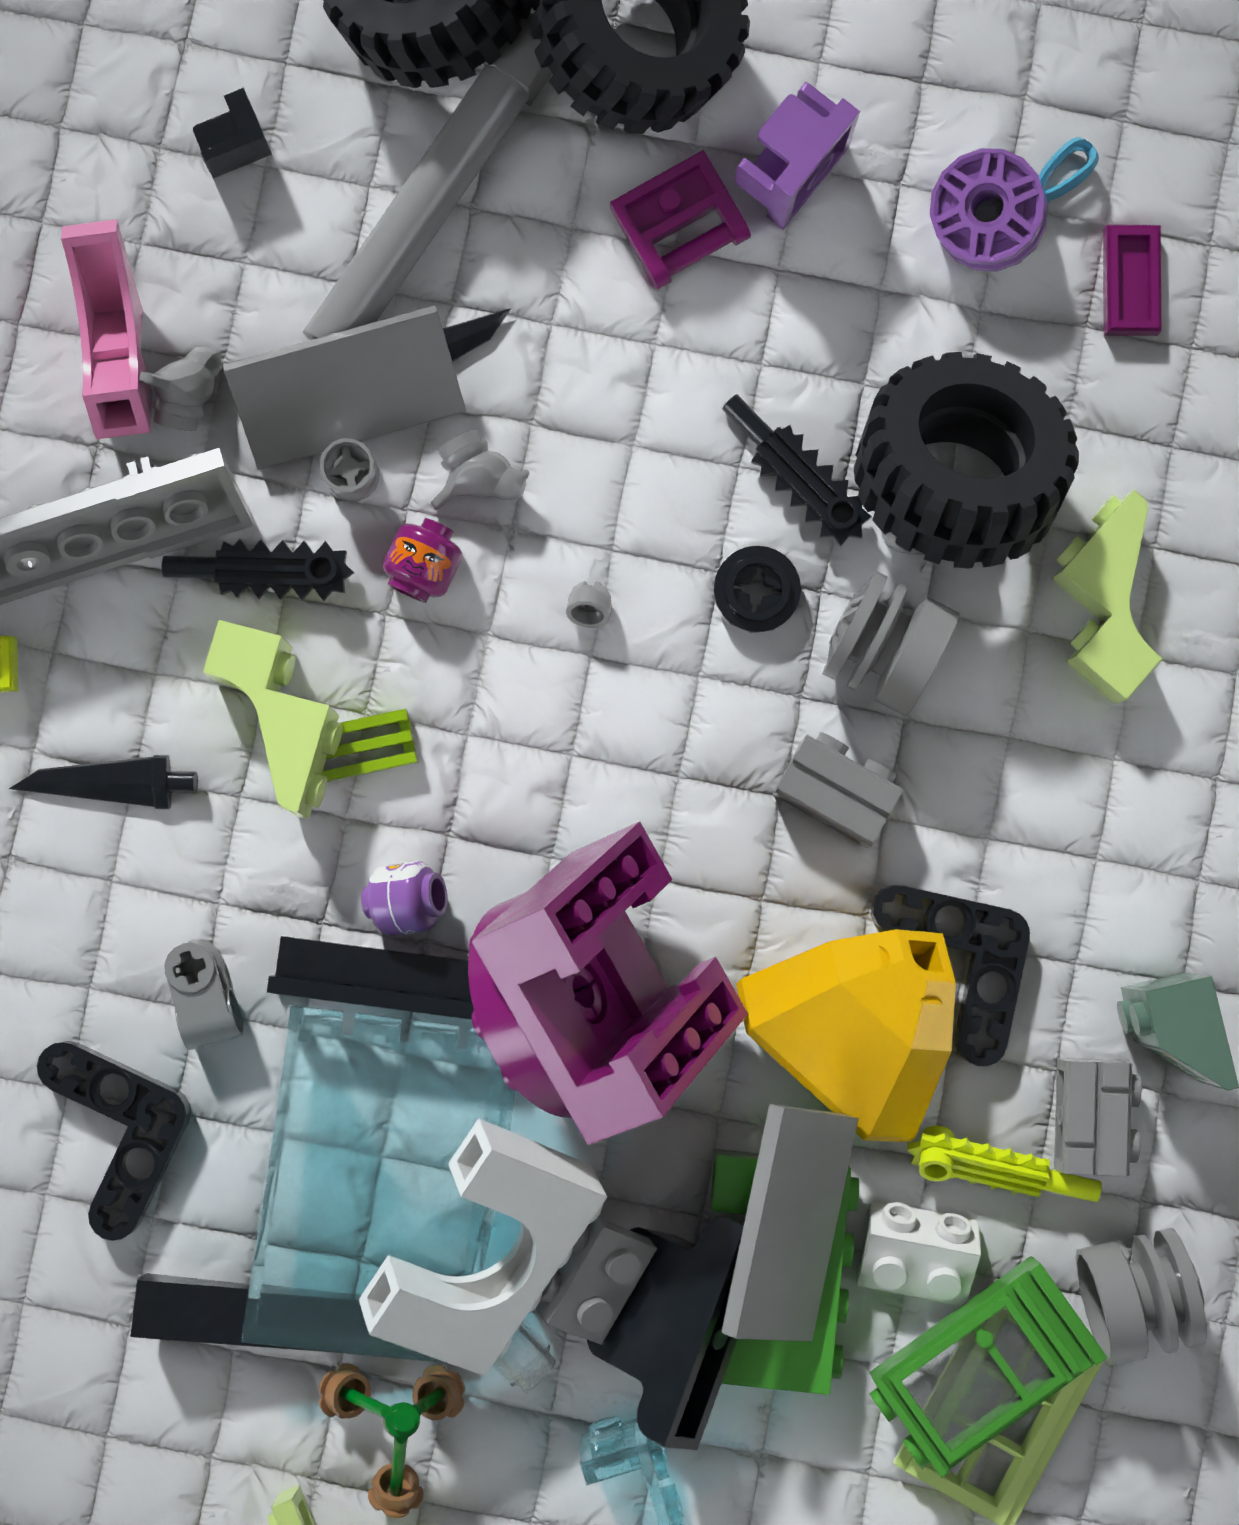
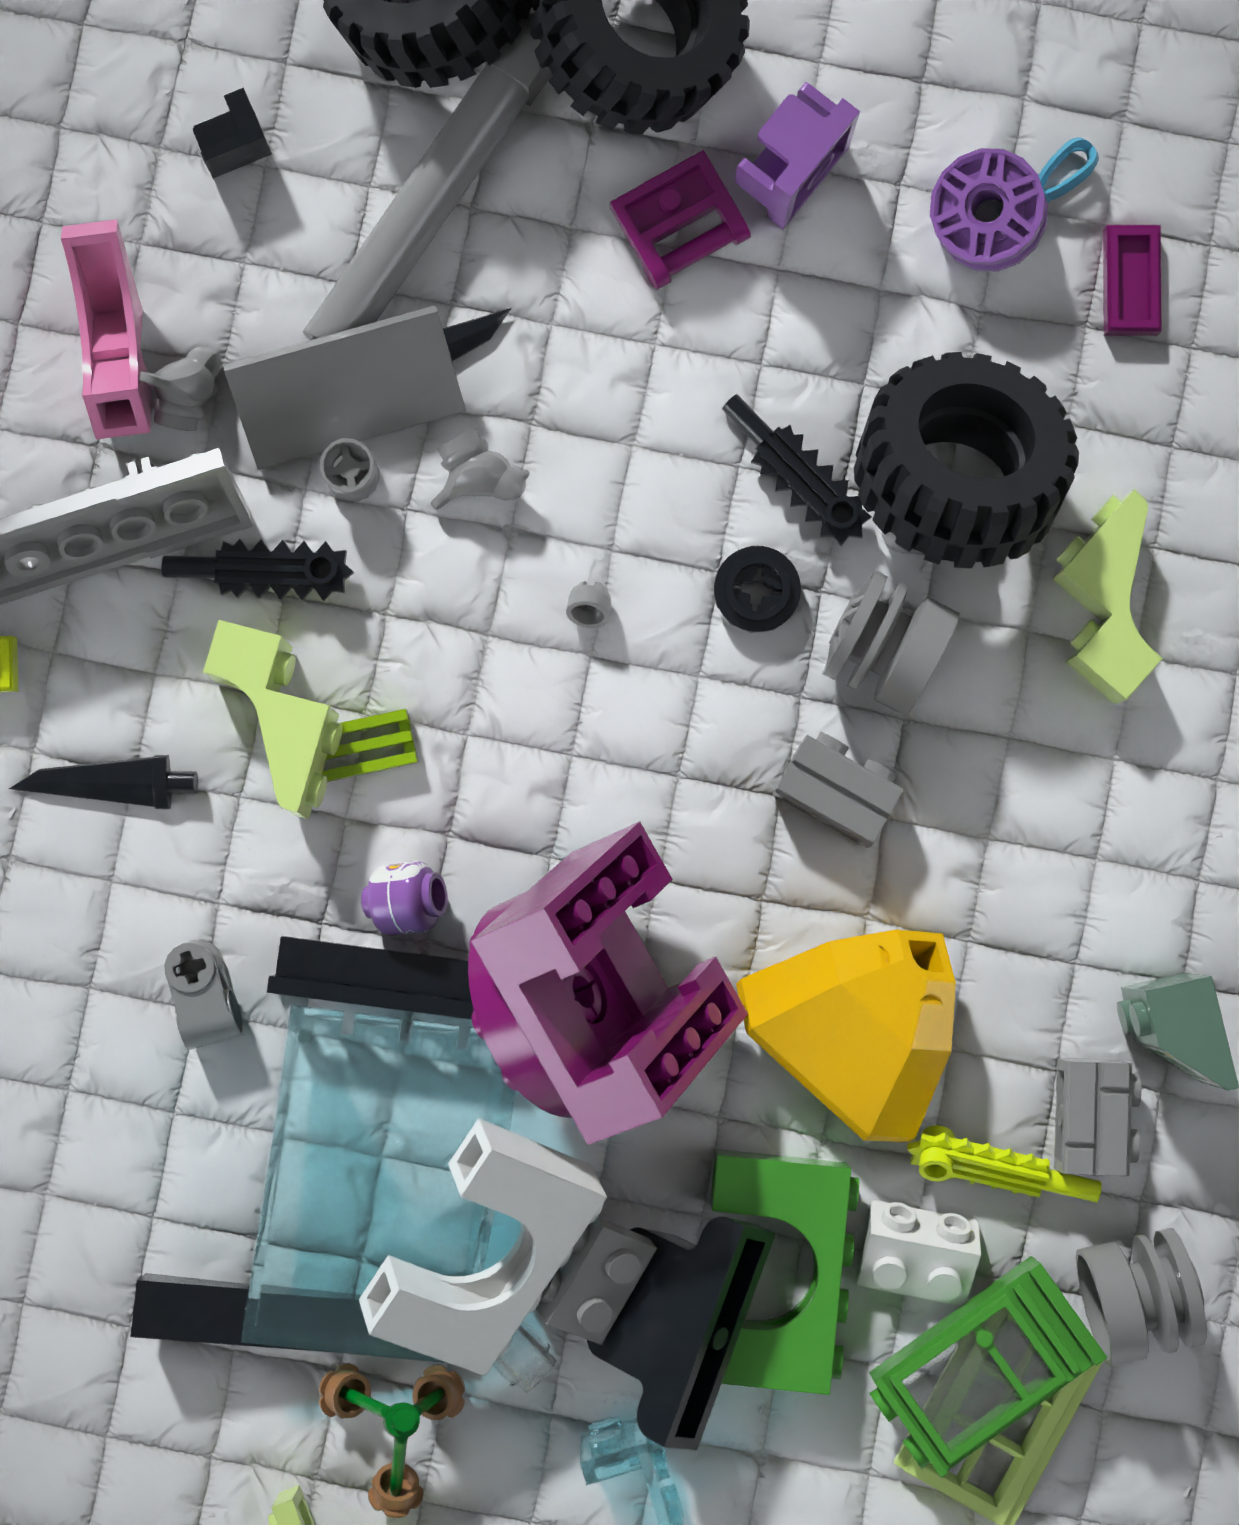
black beam [37,1041,191,1241] -> none
magenta head [382,518,463,603] -> none
light grey tile [721,1104,859,1342] -> none
black beam [871,886,1030,1066] -> none

